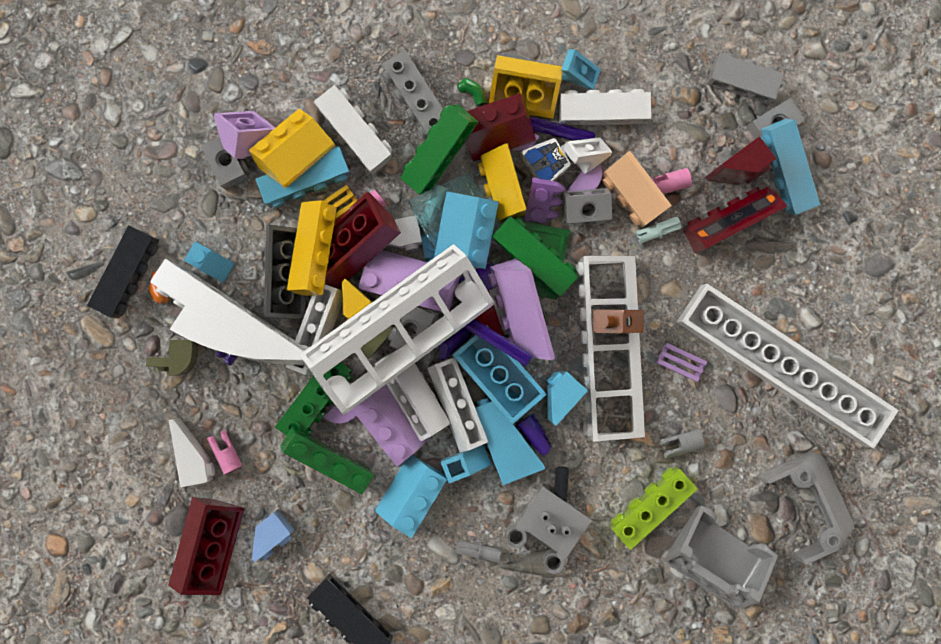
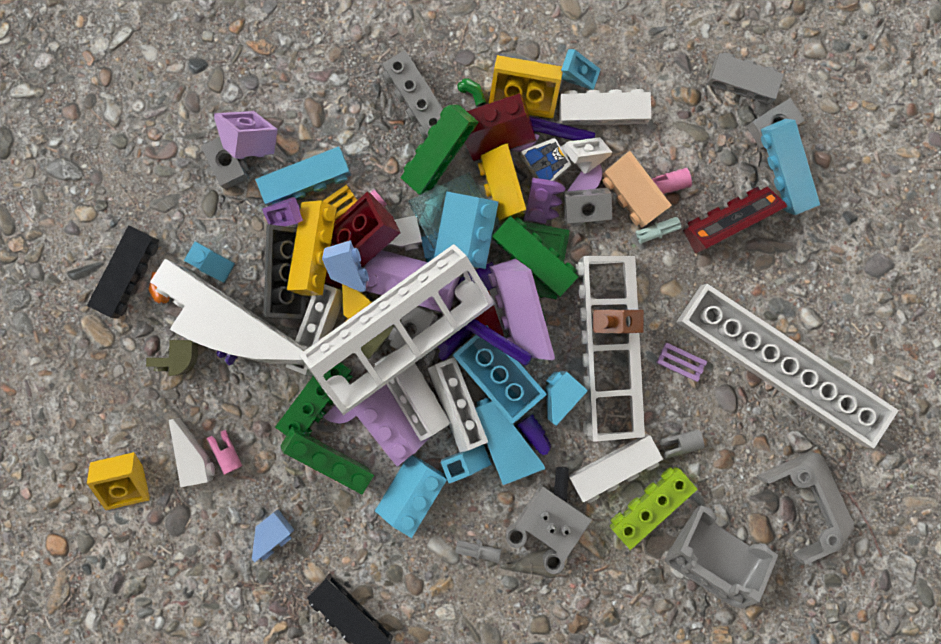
dark red slope [168,497,244,595] -> none
yellow slope [248,108,335,188] -> none
white brick [314,85,393,175] -> none
dark red slope [705,136,776,185] -> none
none -> yellow slope [87,452,150,510]
none -> medium lavender slope [262,197,303,226]
none -> light blue slope [322,241,369,292]
none -> white brick [569,434,663,503]

